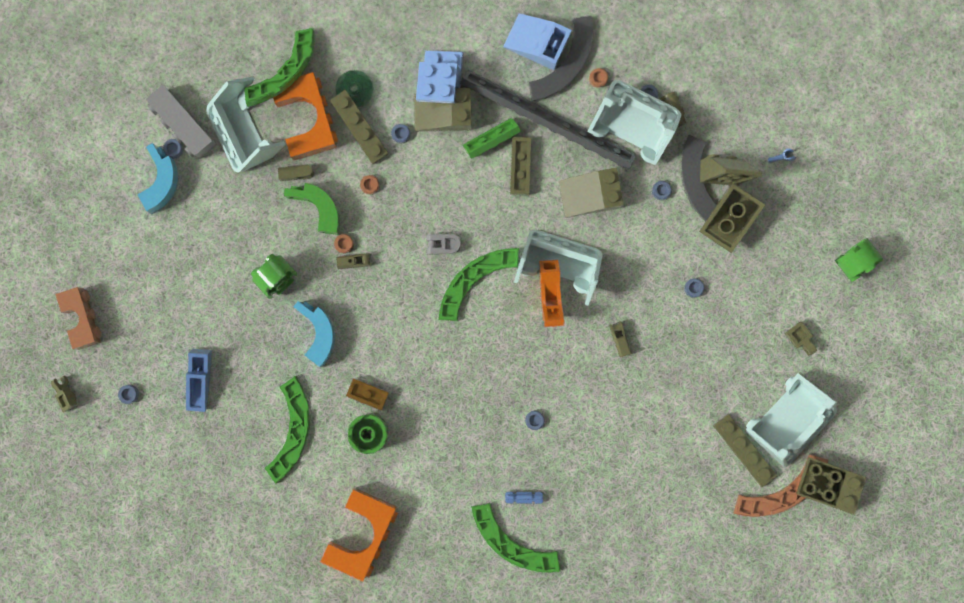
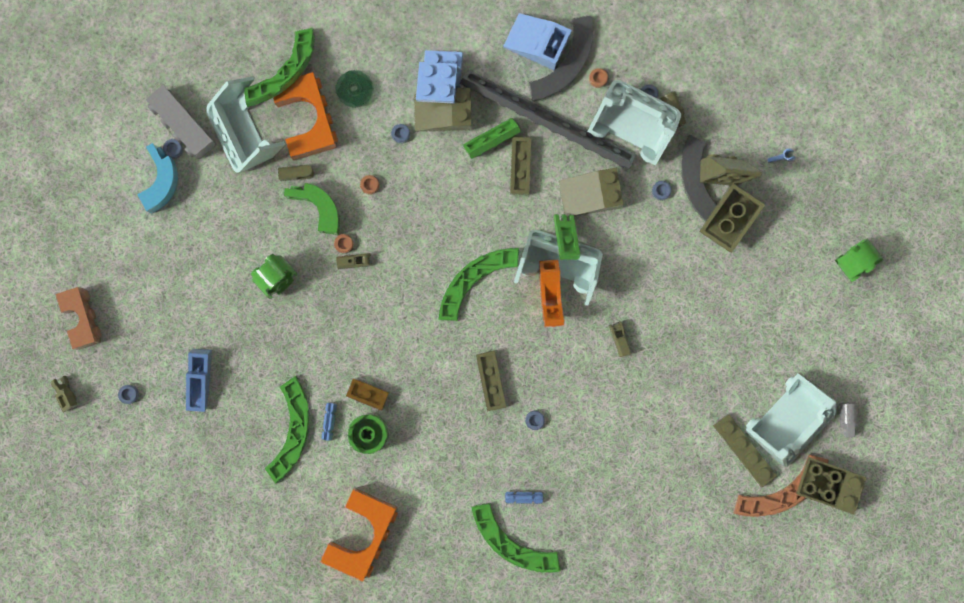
medium azure arch [294,301,335,367] -> none
olive plate [330,90,388,164] -> none
light grey plate [426,234,461,255] -> none
sand blue tile [684,278,704,298] -> none
olive plate [784,321,818,356] -> none
none -> medium blue axle [321,403,337,441]
none -> olive plate [476,351,506,411]
none -> bright green hinge [554,214,581,260]
none -> light grey hinge [839,402,858,438]

